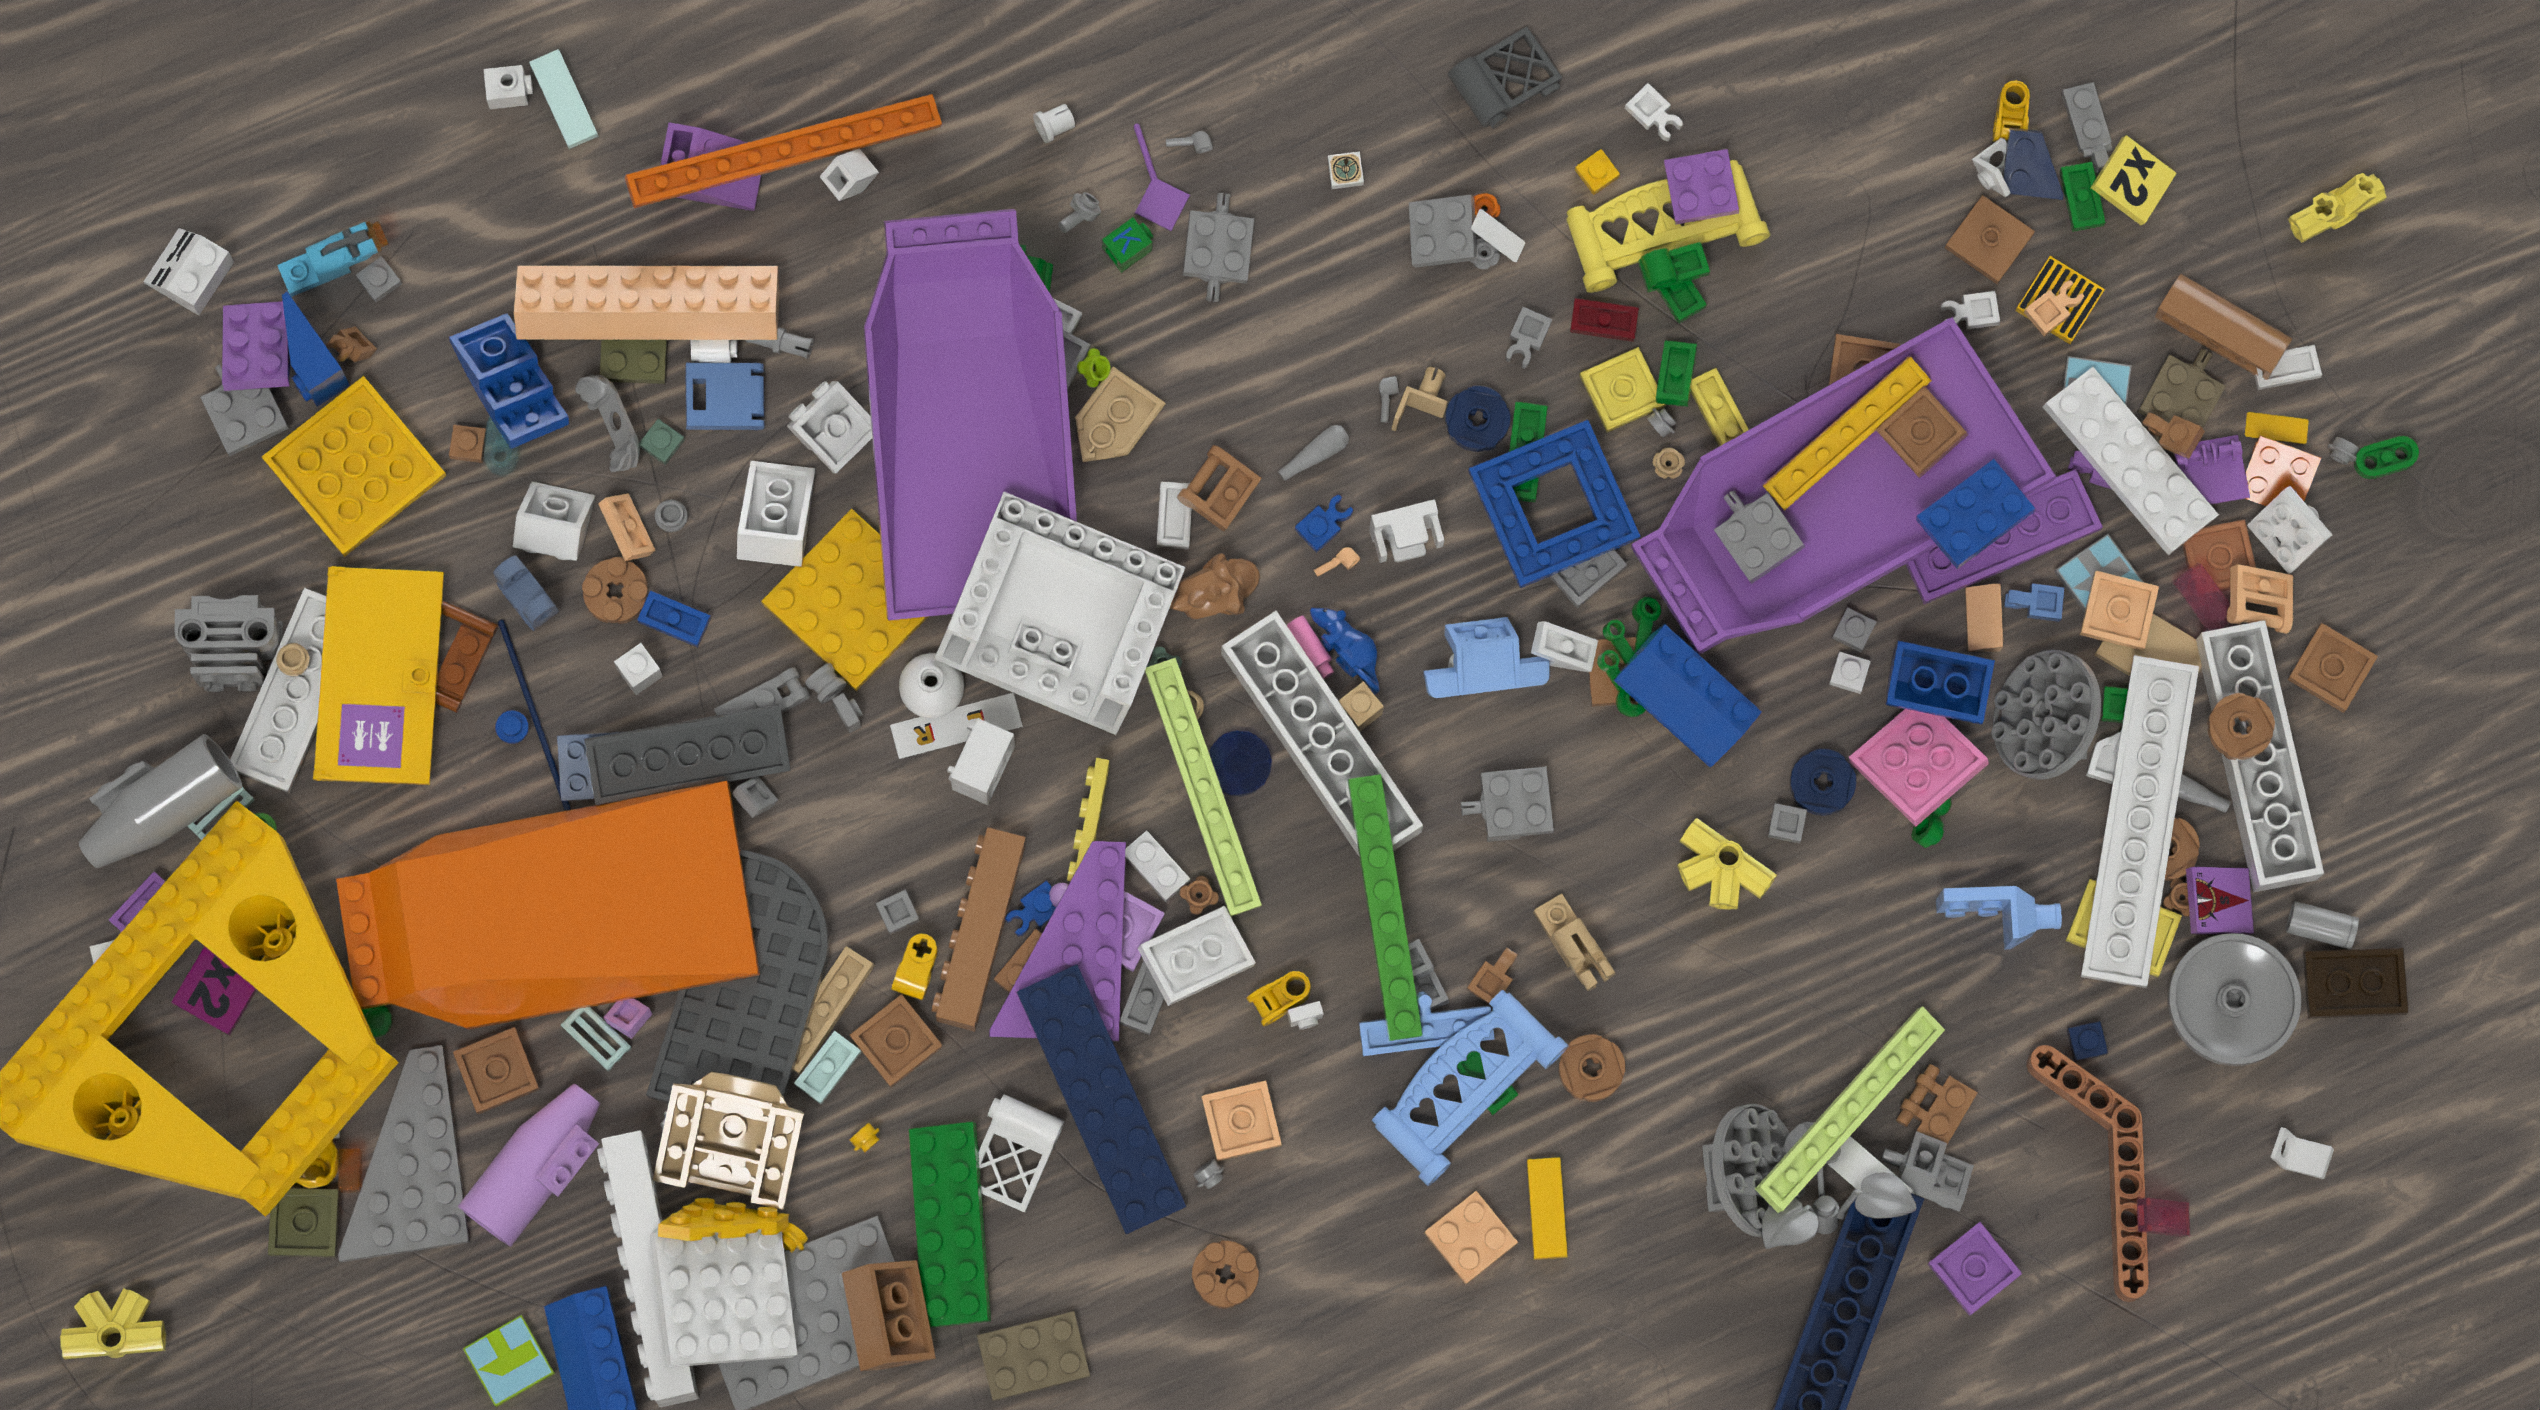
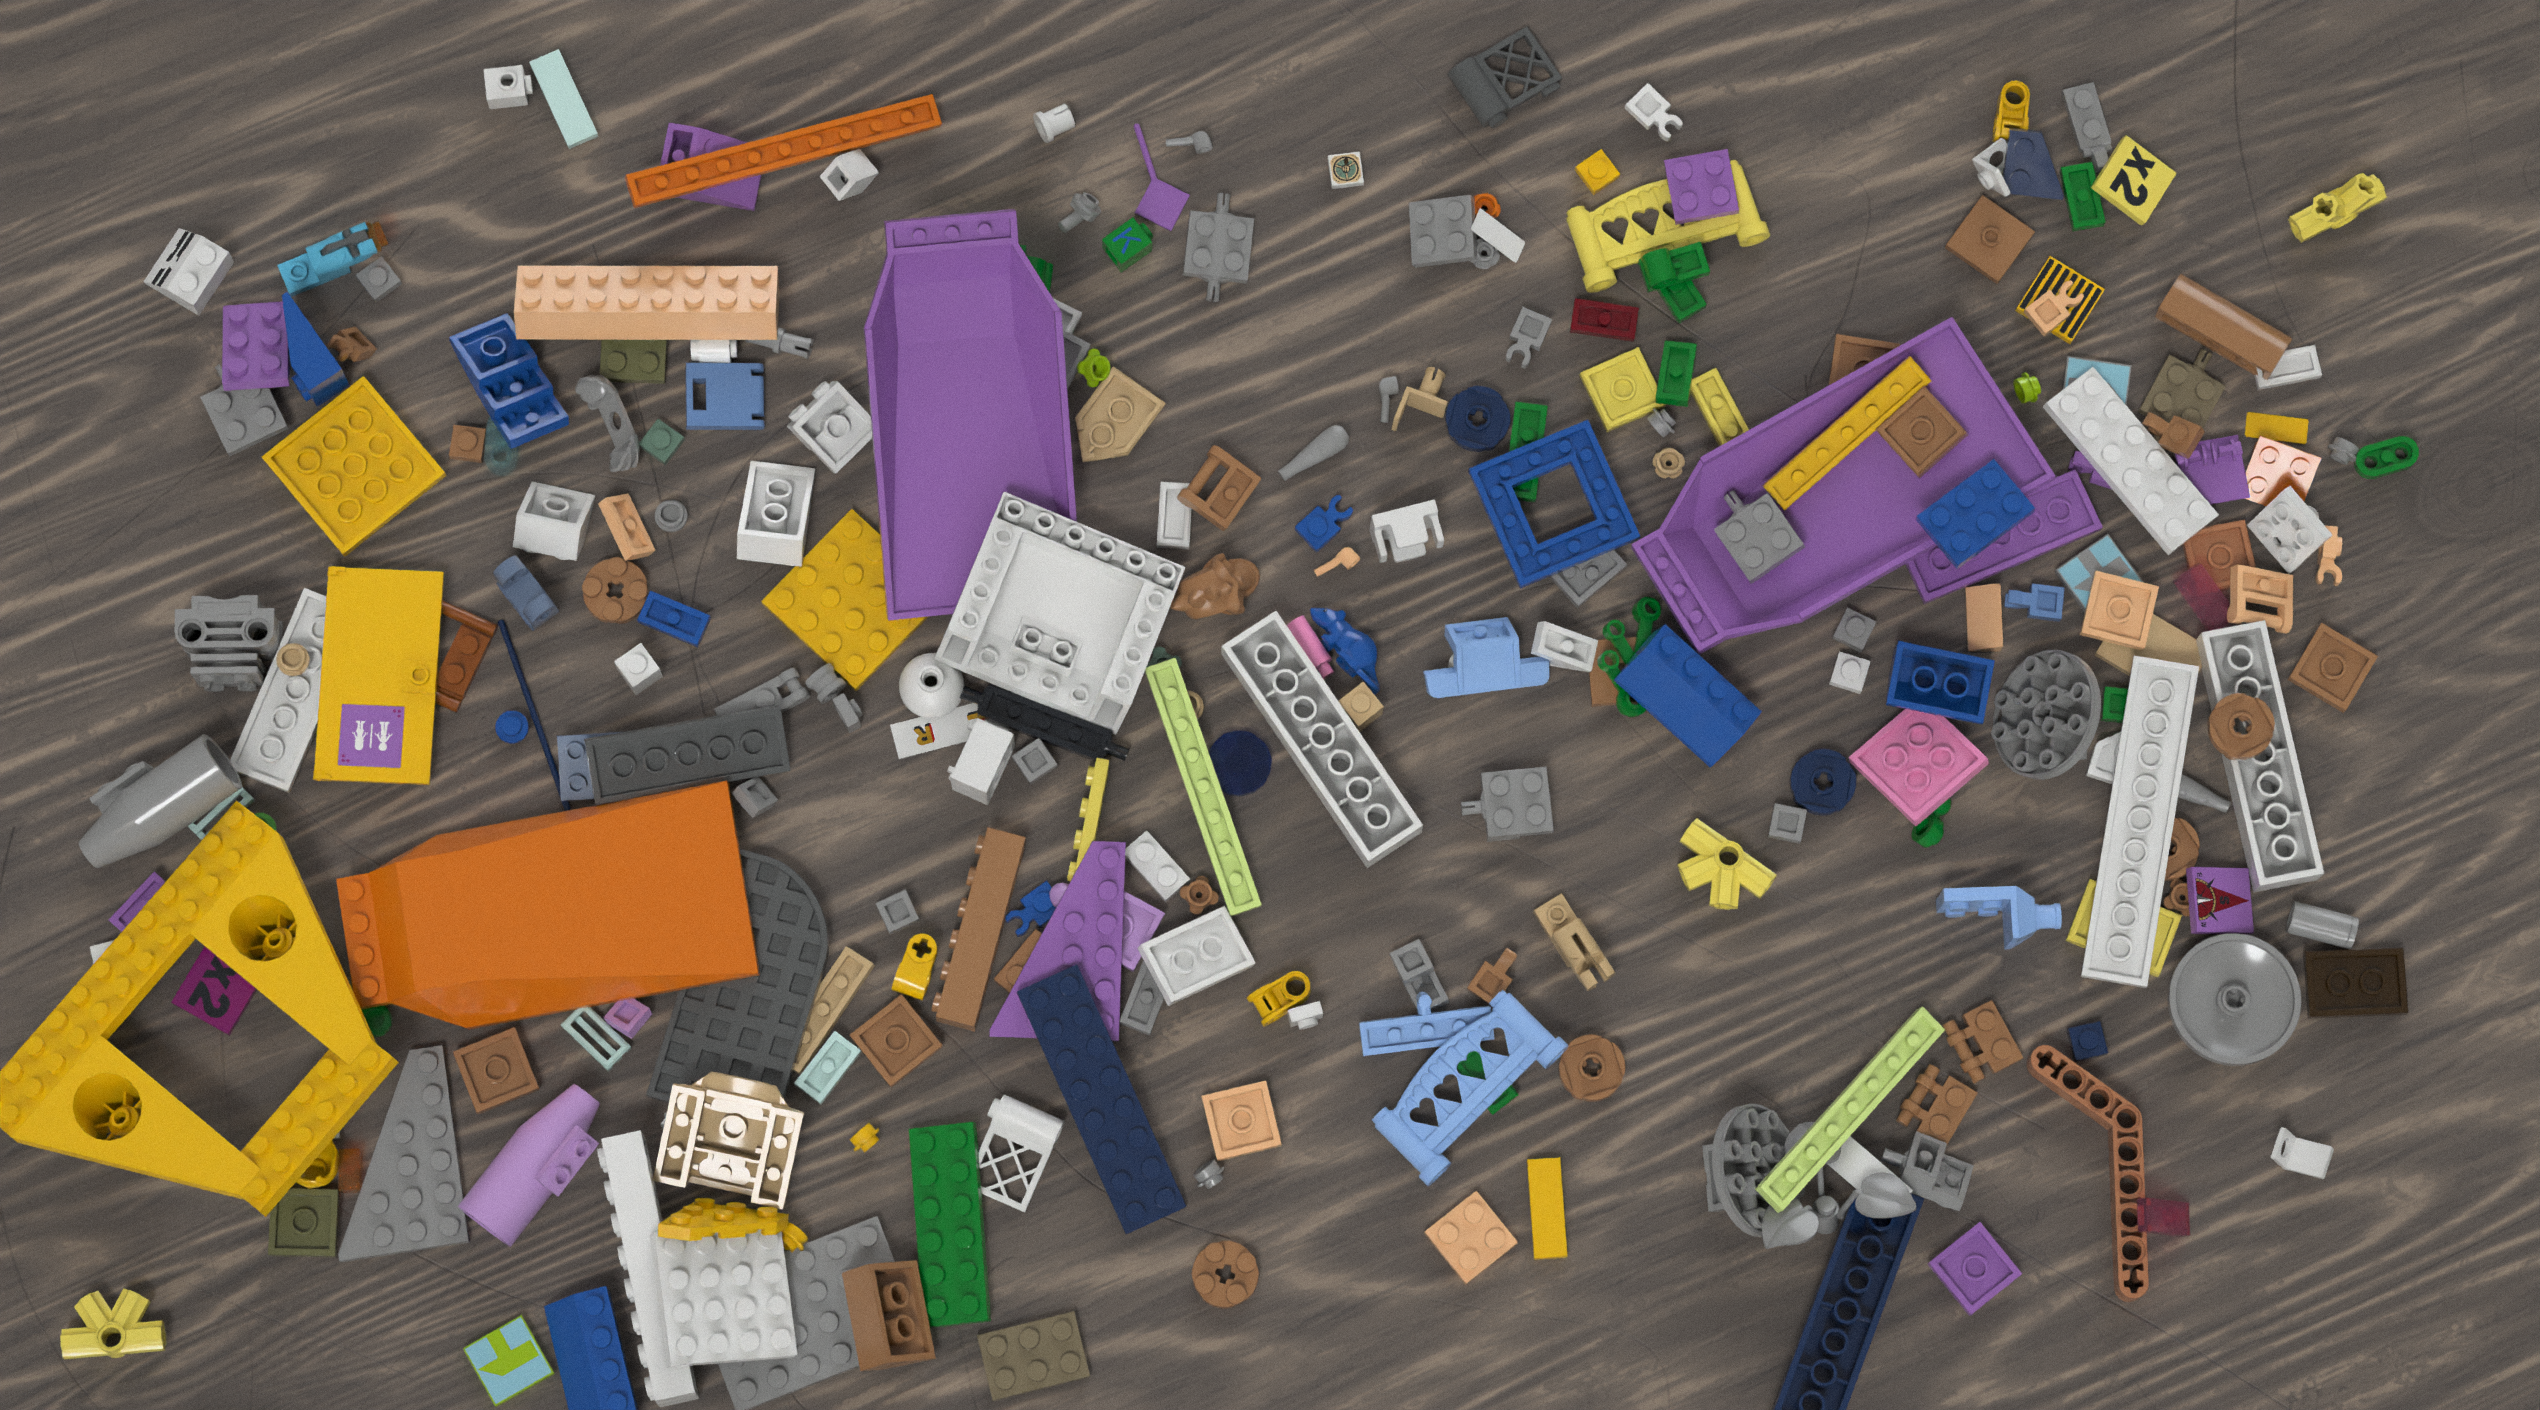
bright green plate [1347,774,1423,1041] -> none
white plate [1941,291,2000,329] -> none
none -> black plate [960,684,1130,762]
none -> light grey plate [1012,738,1057,785]
none -> medium nougat plate [1942,1000,2023,1084]
none -> lime plate [2013,372,2041,404]
none -> light nougat plate [2315,525,2342,586]

